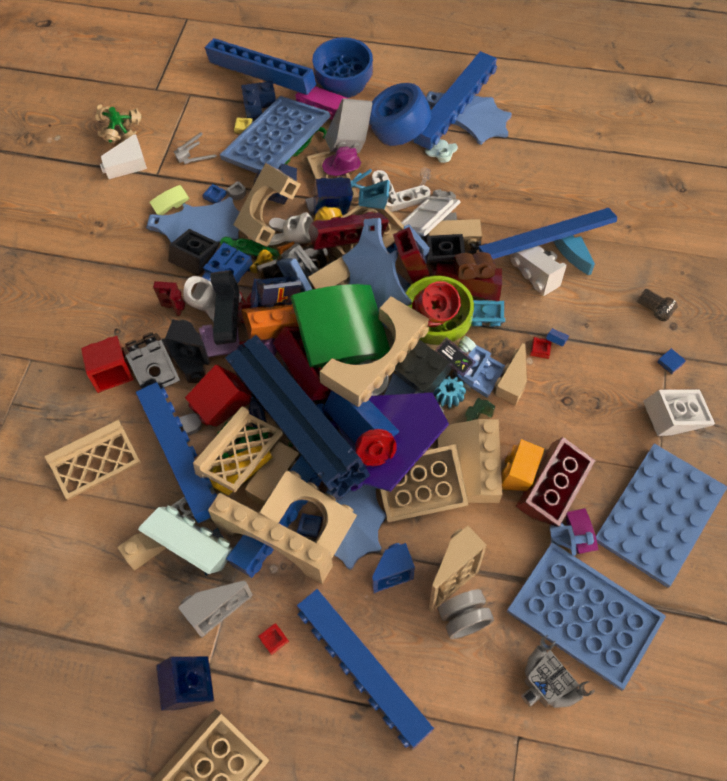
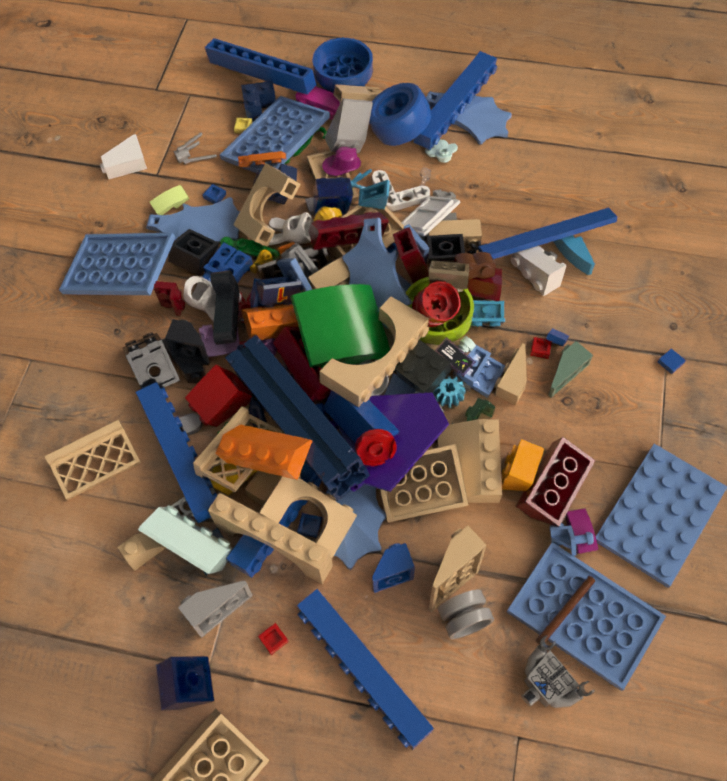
red slope [81,335,134,393] -> none
tan plant [95,104,141,143] -> none
light grey tile [226,181,246,200] -> none
clear smoke piece [637,289,678,322] -> none
white slope [643,390,715,436] -> none
none -> medium blue plate [59,233,176,296]
none -> orange slope [215,424,312,480]
none -> orange hinge [238,151,287,168]
none -> tan hinge [333,85,382,103]
none -> dark tan slope [429,260,469,292]
none -> reddish brown bar [535,576,595,645]
none -> sand green slope [548,341,593,398]

